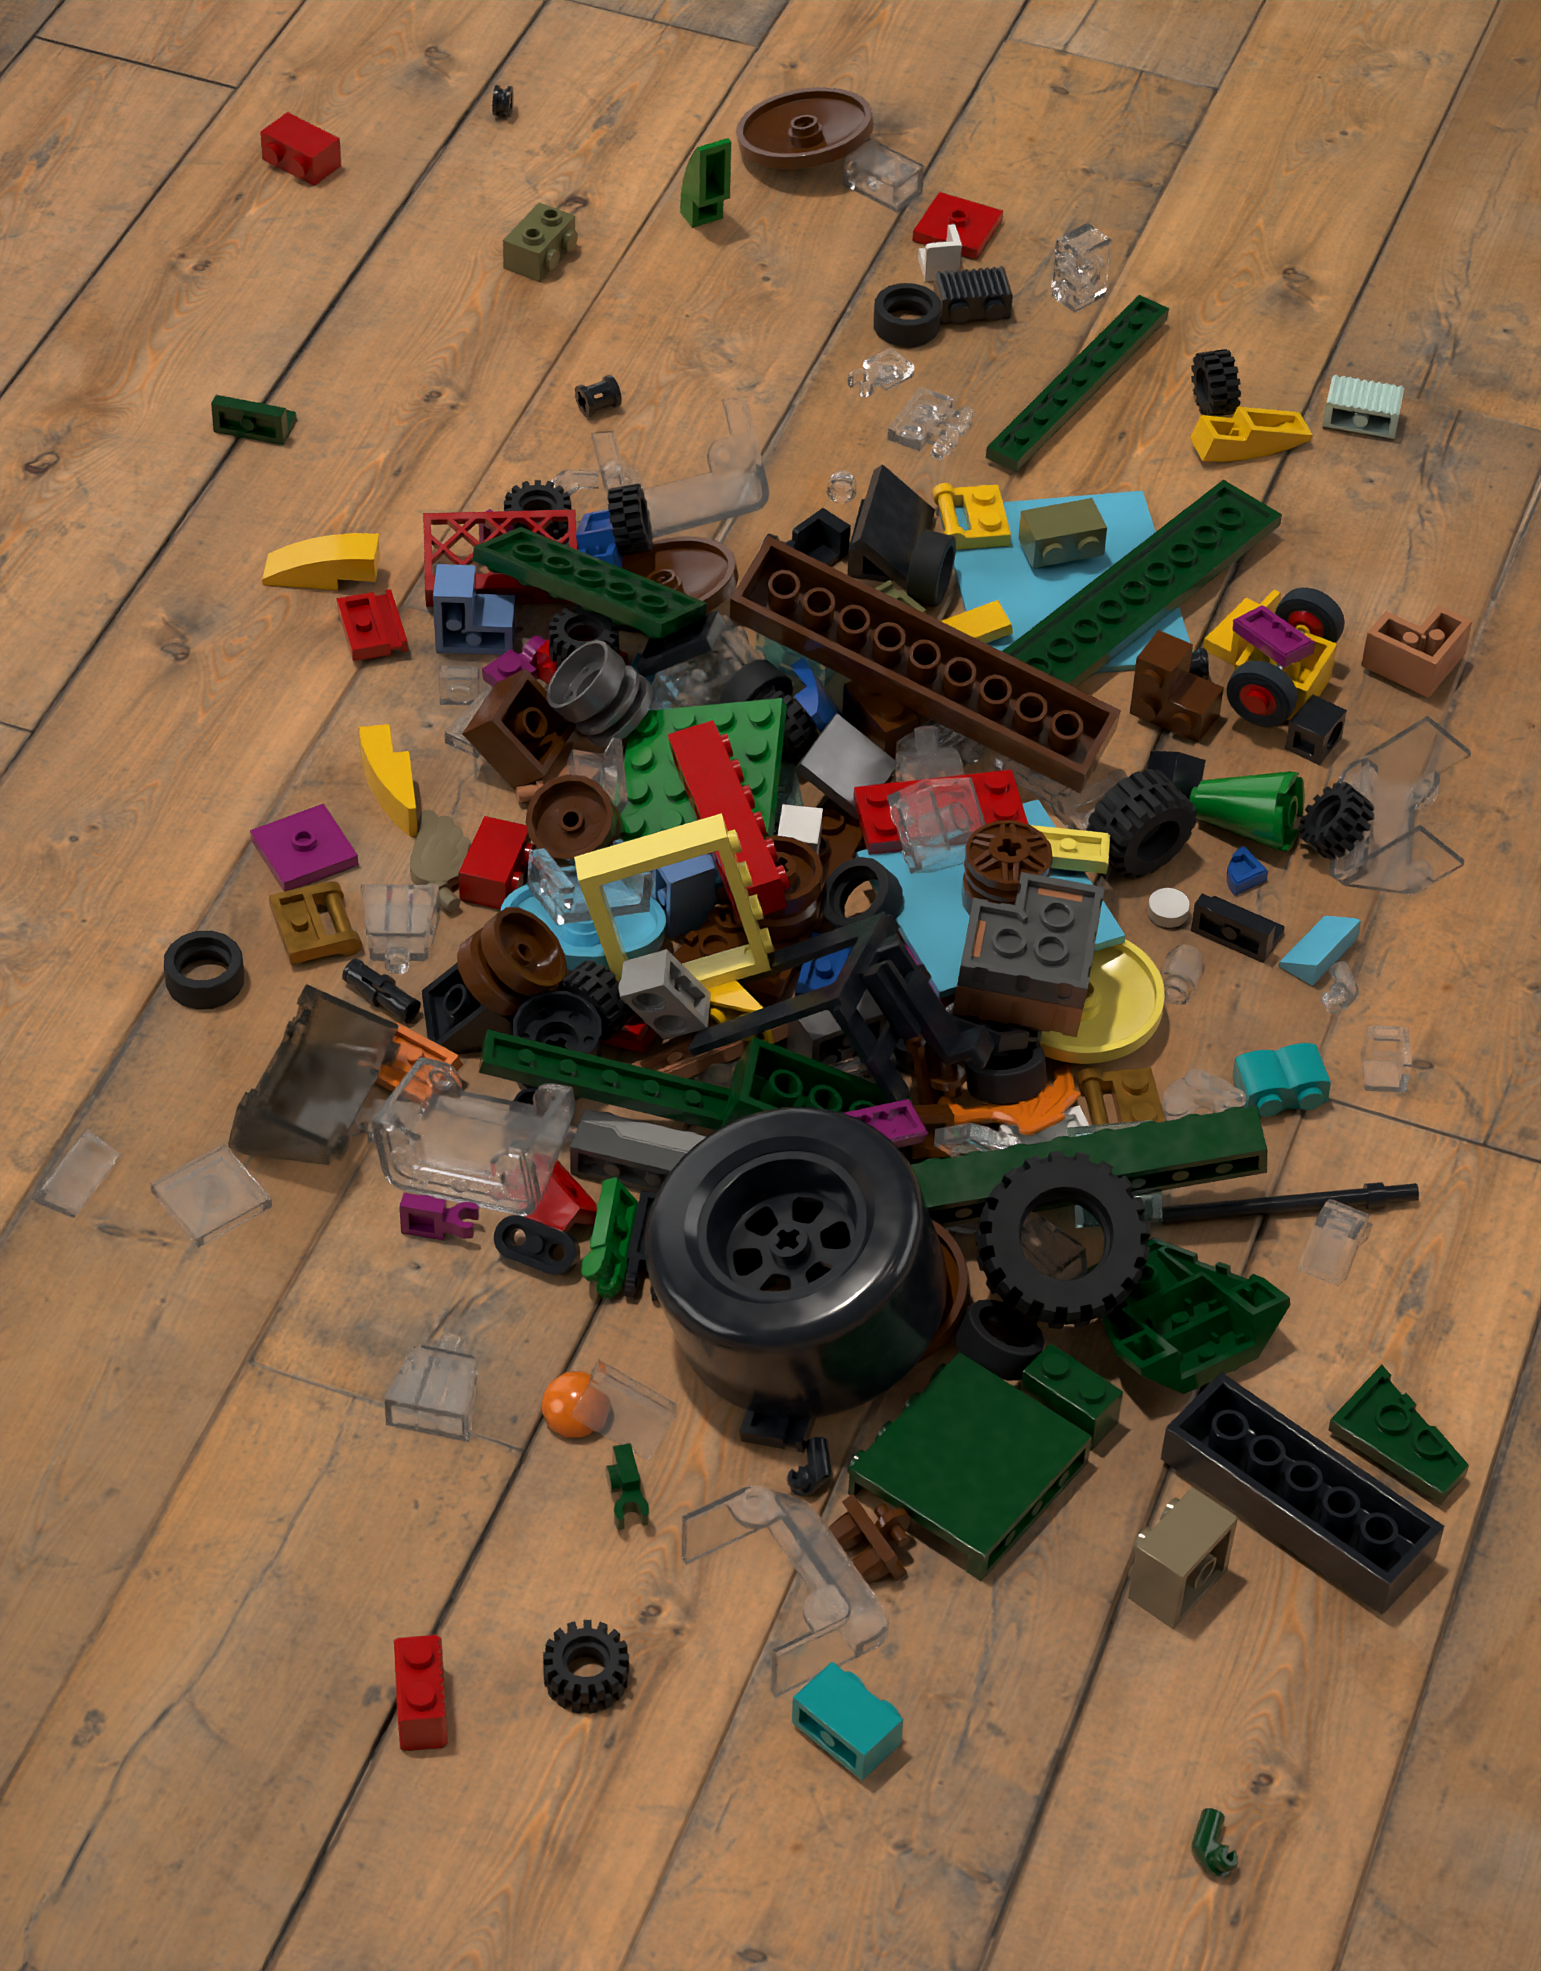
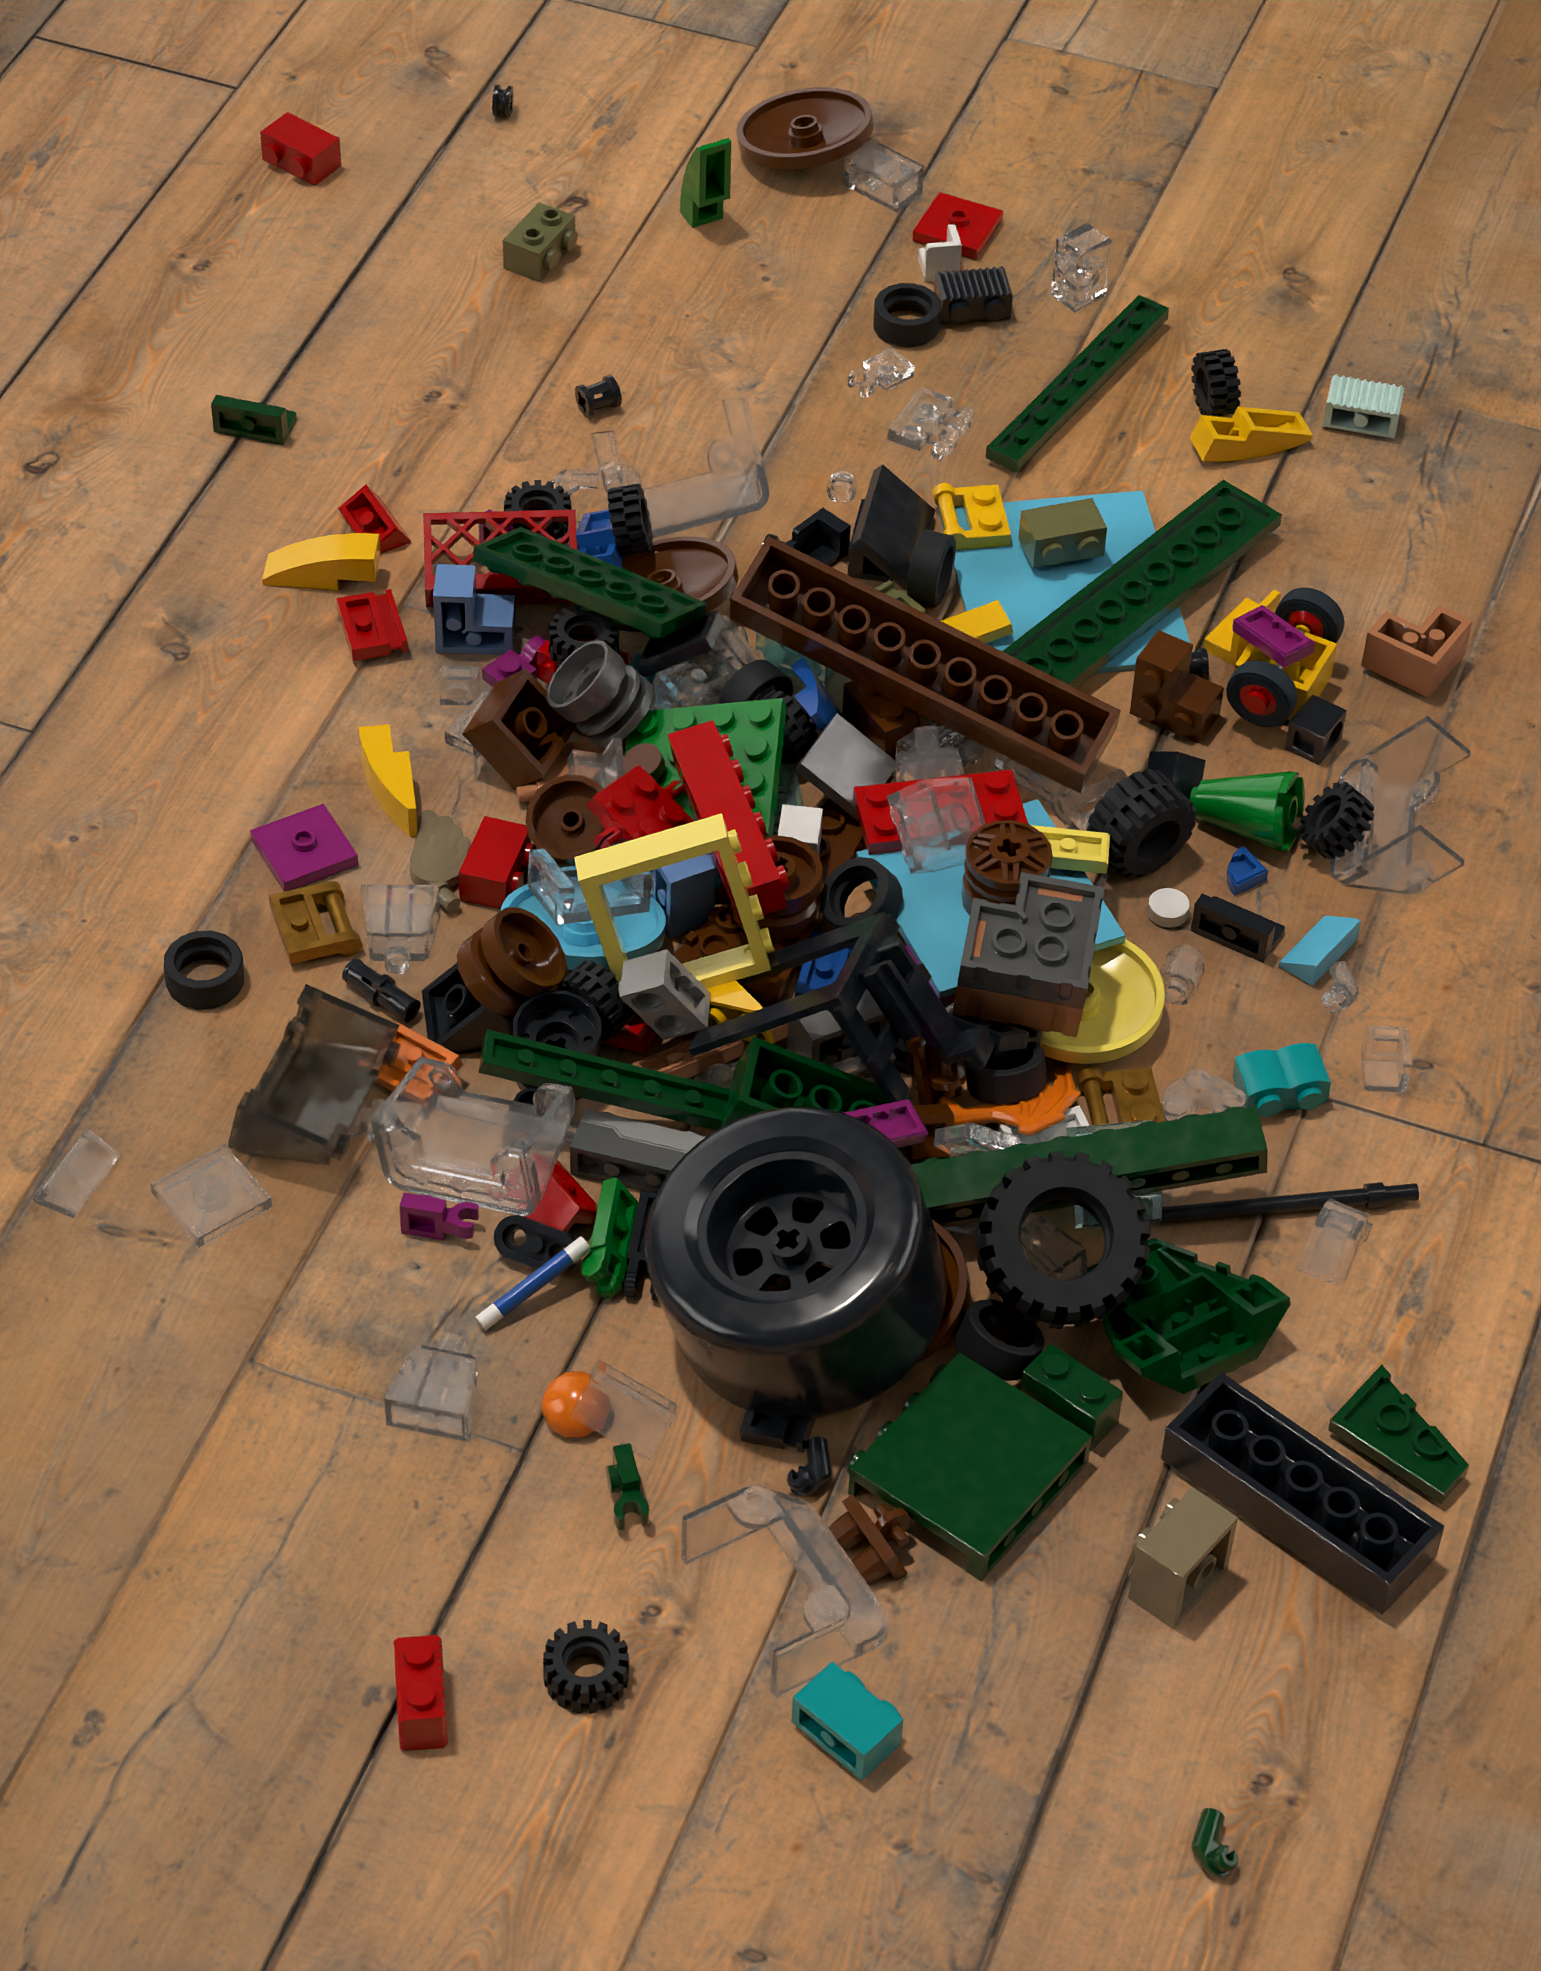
none -> red slope [338,484,411,554]
none -> blue bar [475,1236,591,1331]
none -> red plate [586,764,694,850]
none -> reddish brown tile [623,743,665,780]

